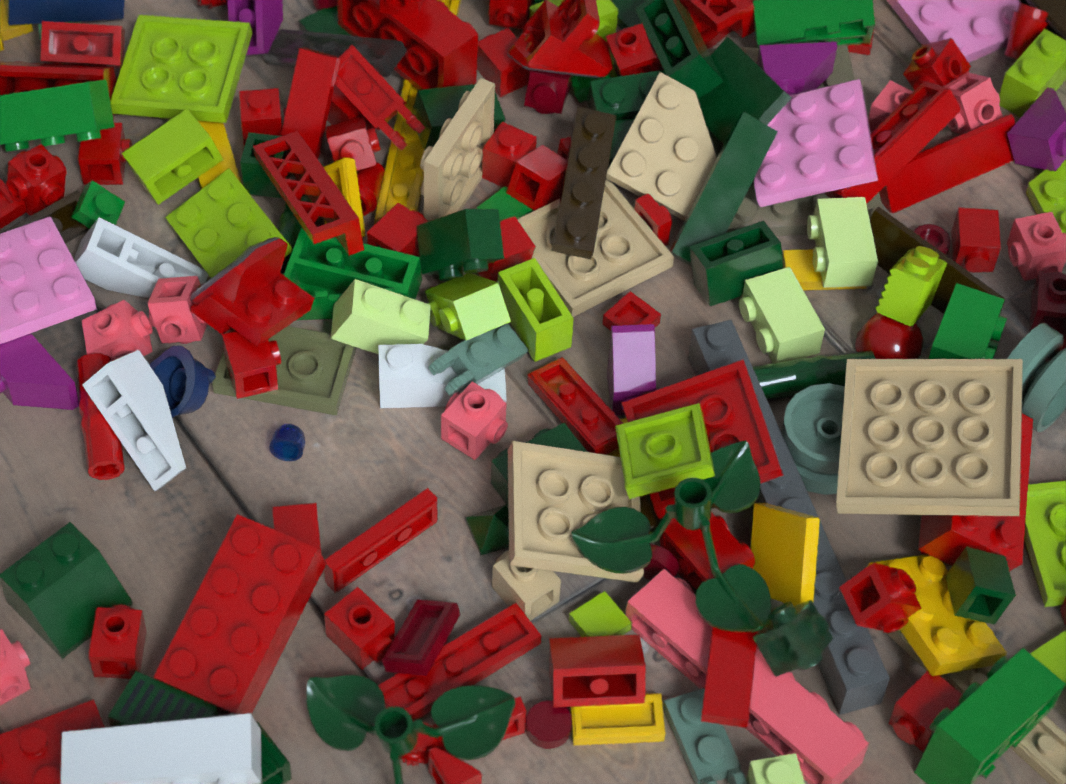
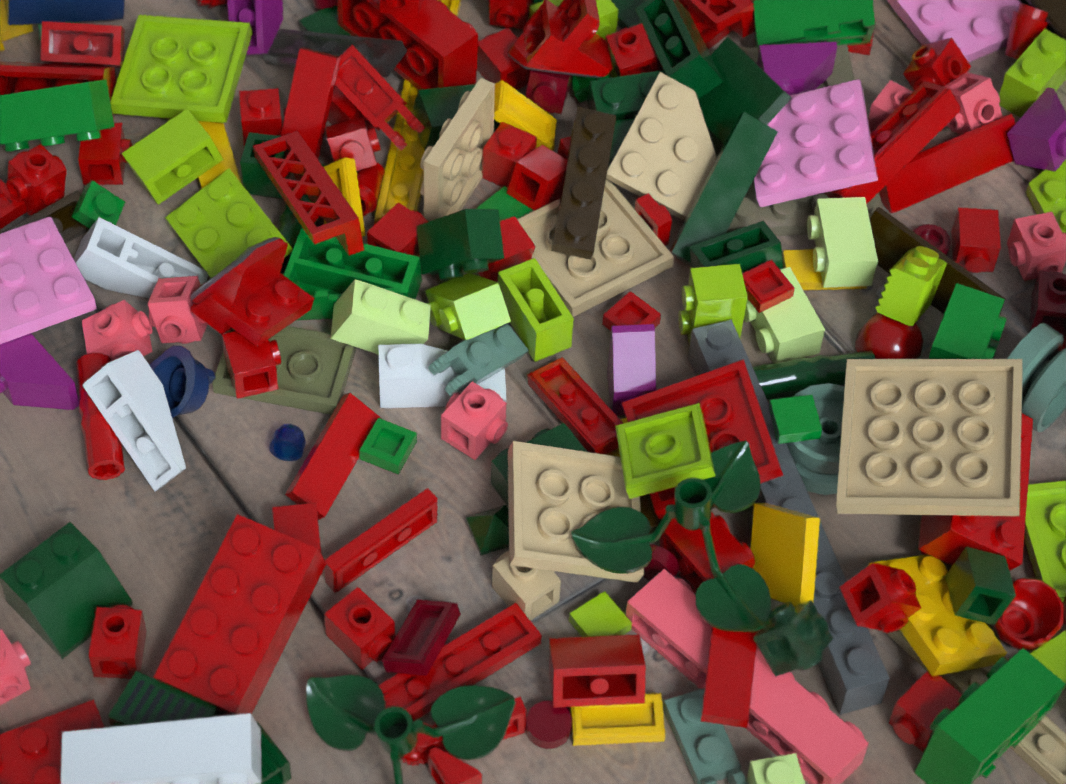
none -> red tile [285,393,382,520]
none -> green plate [359,418,417,475]
none -> yellow tile [494,80,557,150]
none -> lime brick [678,264,748,346]
none -> red tile [742,259,795,313]
none -> green tile [768,395,822,444]
none -> red hair [991,578,1064,649]

